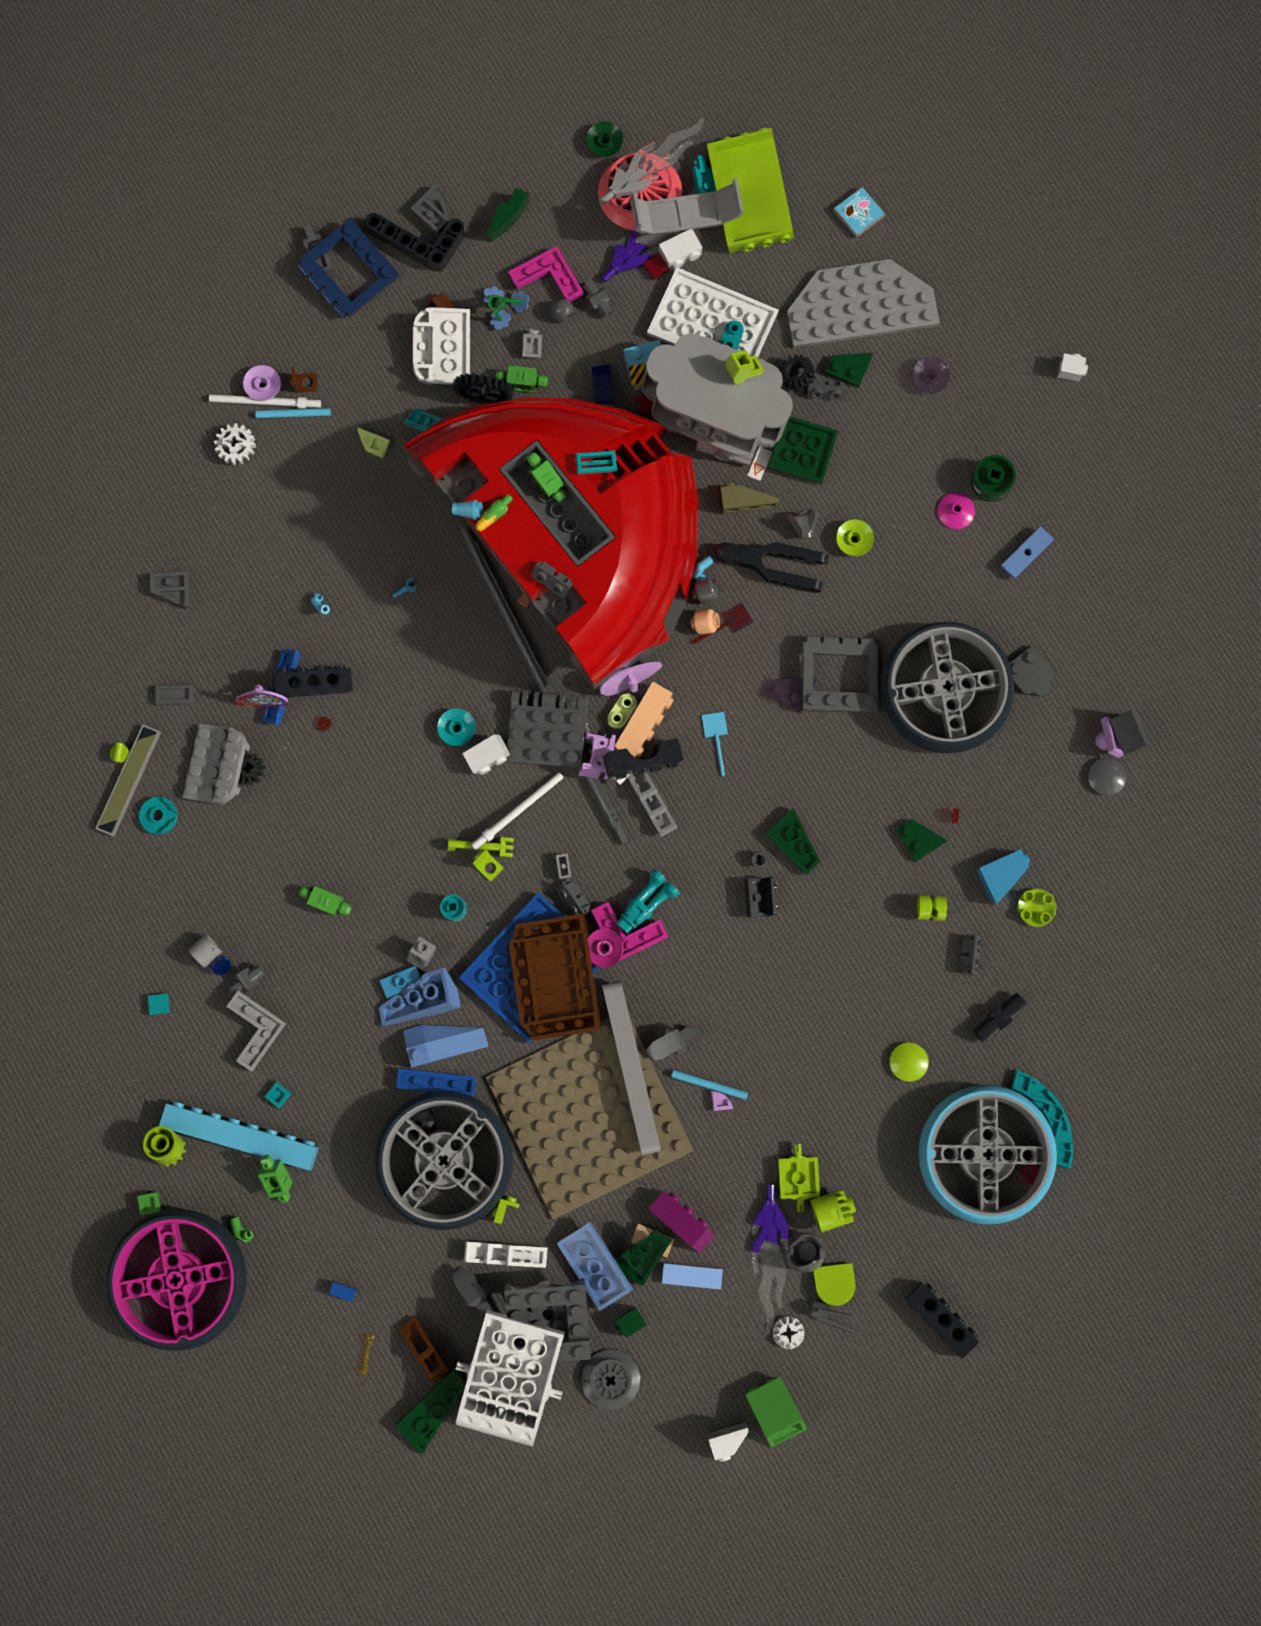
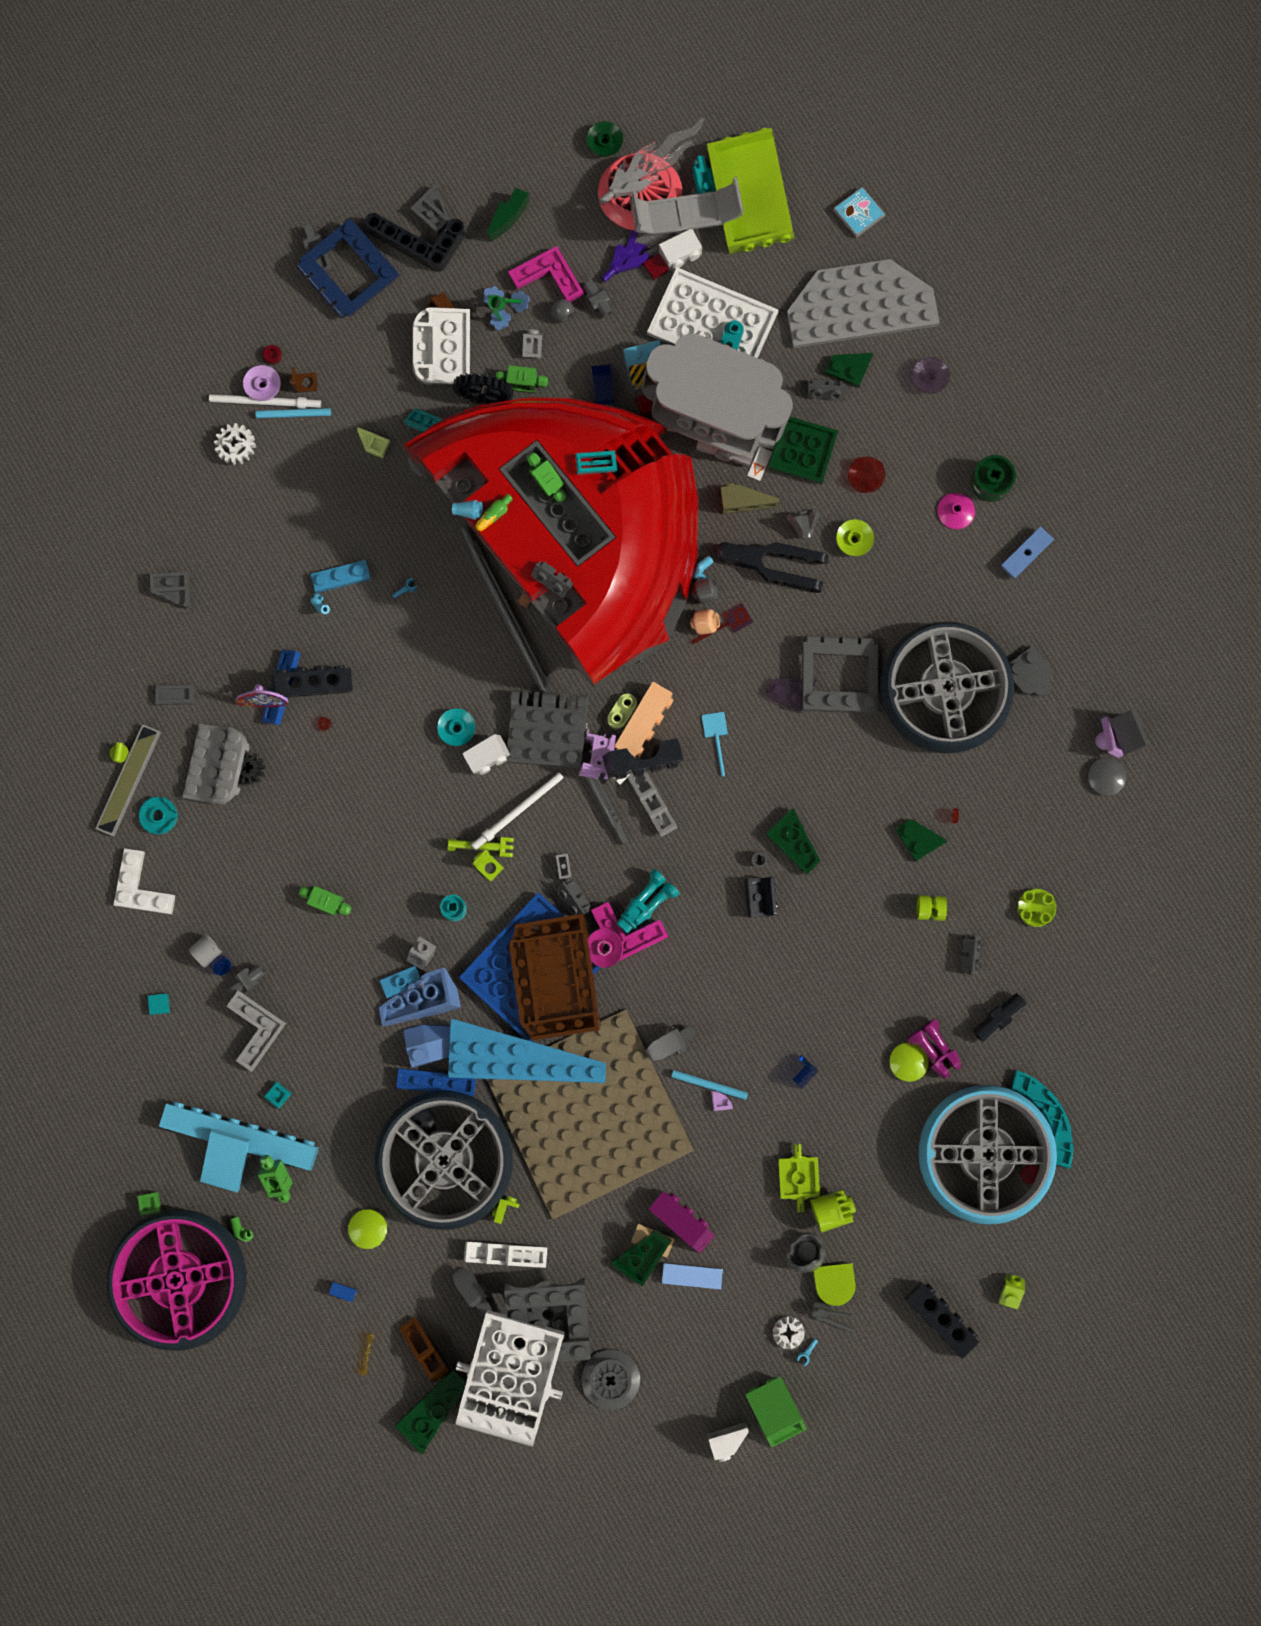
lime gear [143,1126,186,1167] -> none
medium blue plate [557,1222,633,1311] -> none
lavender shield [599,662,662,696] -> none
light grey beam [602,981,661,1156] -> none
dark green brick [615,1307,647,1338] -> none
lime brick [725,350,764,384] -> none
piece [752,1184,789,1335] -> none
black tyre [779,354,815,391] -> none
dark azure slope [976,849,1030,905] -> none
white brick [1057,353,1088,382] -> none
none -> white plate [114,848,175,915]
none -> medium azure tile [200,1128,250,1193]
none -> dark red tile [263,345,282,365]
none -> dark azure plate [311,560,371,593]
none -> lime dish [348,1209,387,1249]
none -> dark azure wing [448,1019,606,1083]
none -> clear blue tile [792,1055,818,1089]
none -> medium azure hand [797,1339,818,1366]
none -> clear red dish [848,457,885,493]
none -> magenta piece [906,1018,962,1079]
none -> lime bracket [999,1274,1025,1310]

